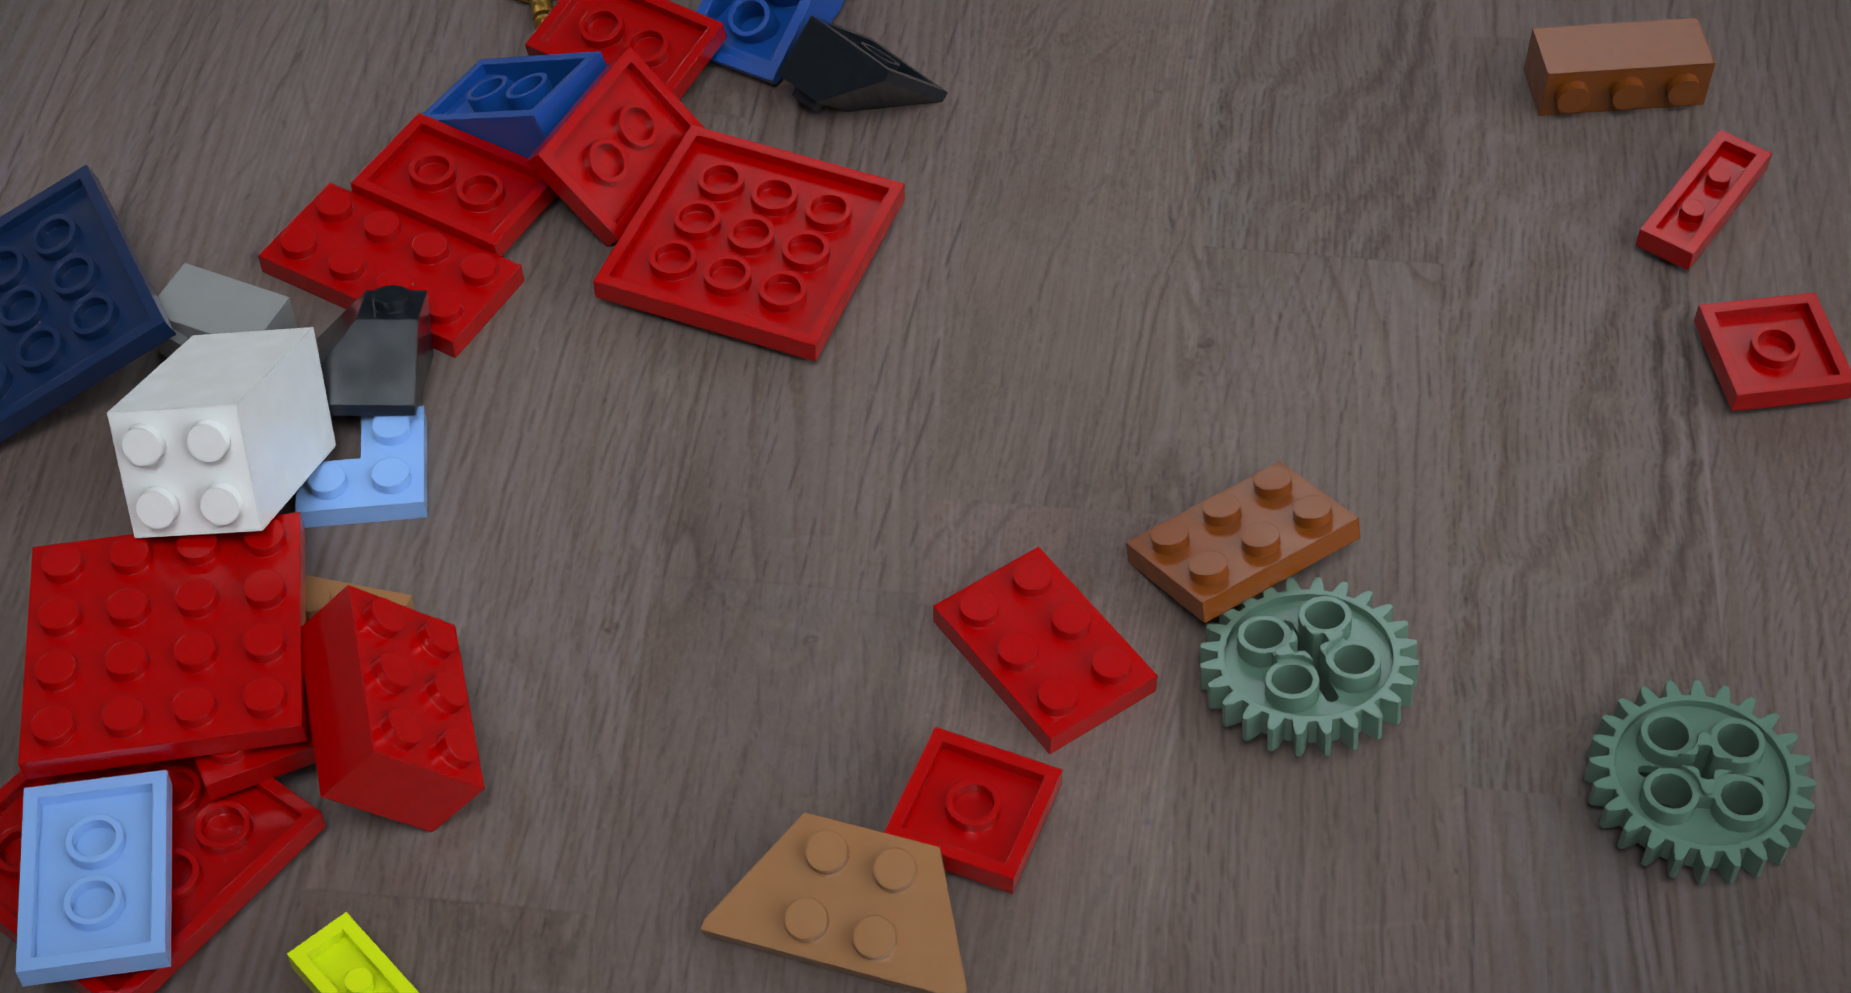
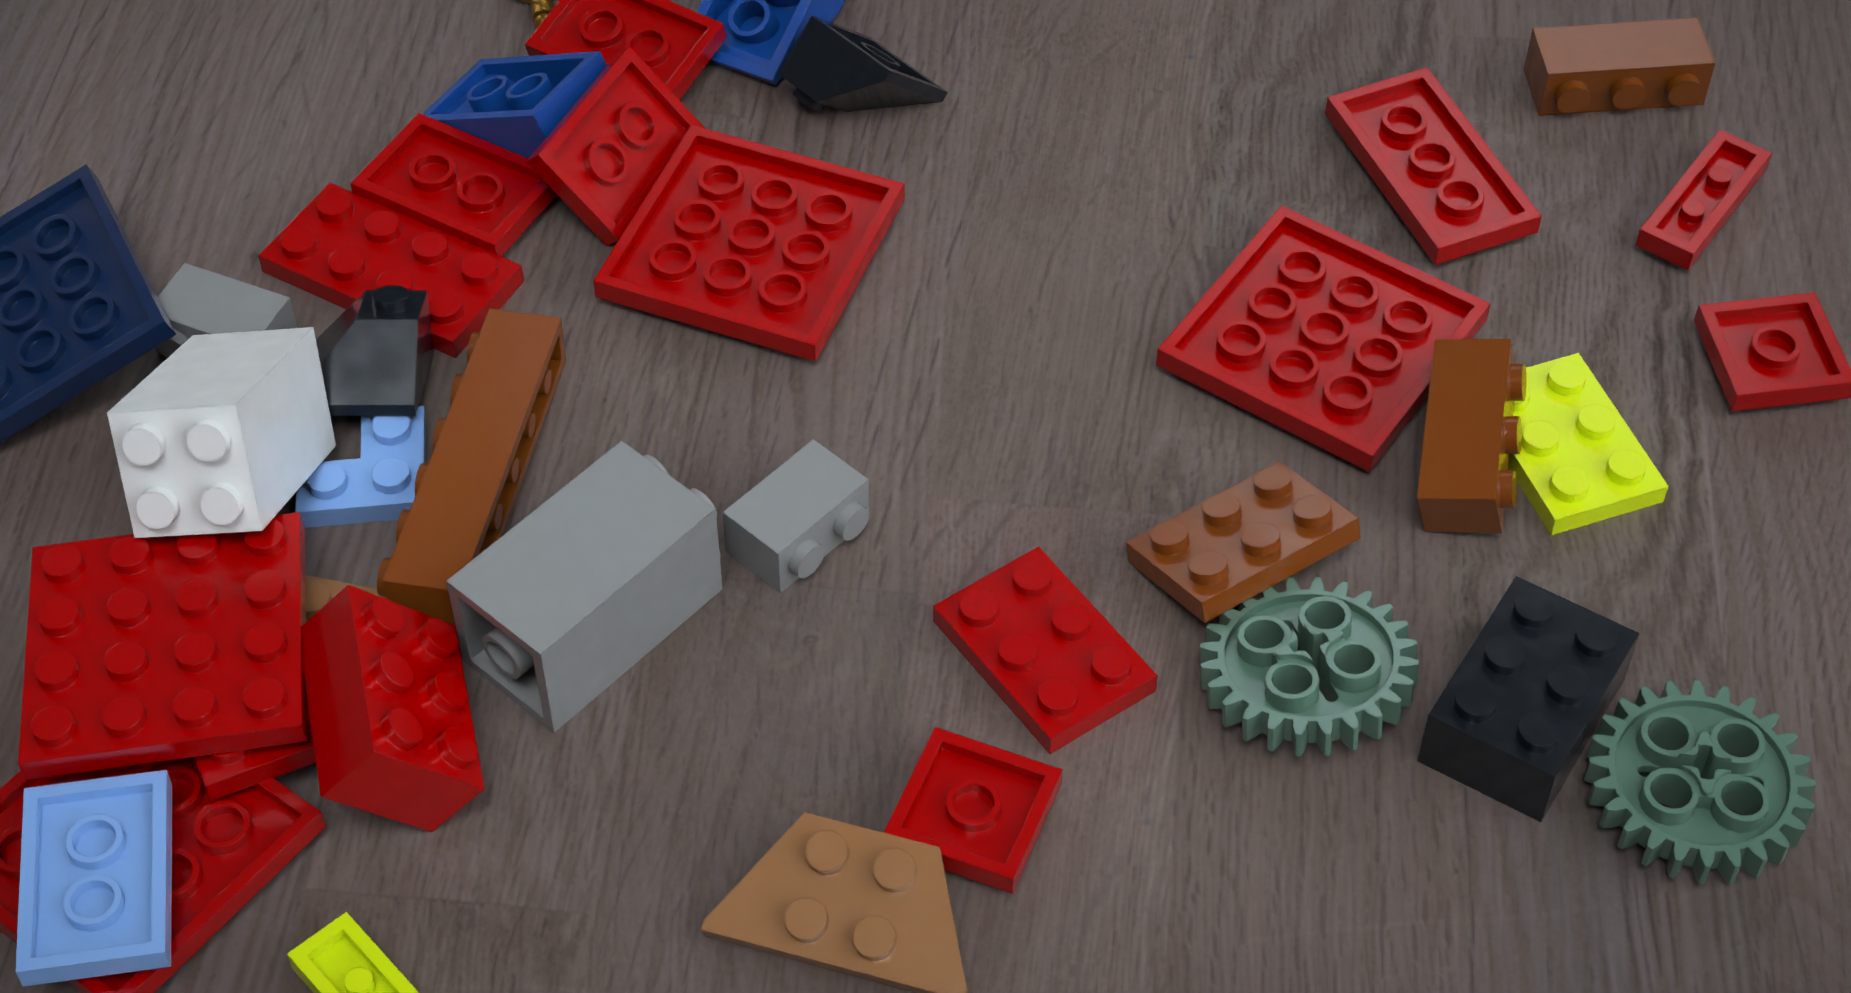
none -> dark orange brick [377,308,566,632]
none -> light grey brick [446,440,723,733]
none -> light grey brick [723,439,870,593]
none -> red plate [1156,205,1491,472]
none -> red plate [1325,67,1542,265]
none -> dark orange brick [1417,339,1527,533]
none -> black brick [1417,576,1640,822]
none -> neon yellow plate [1508,353,1669,536]

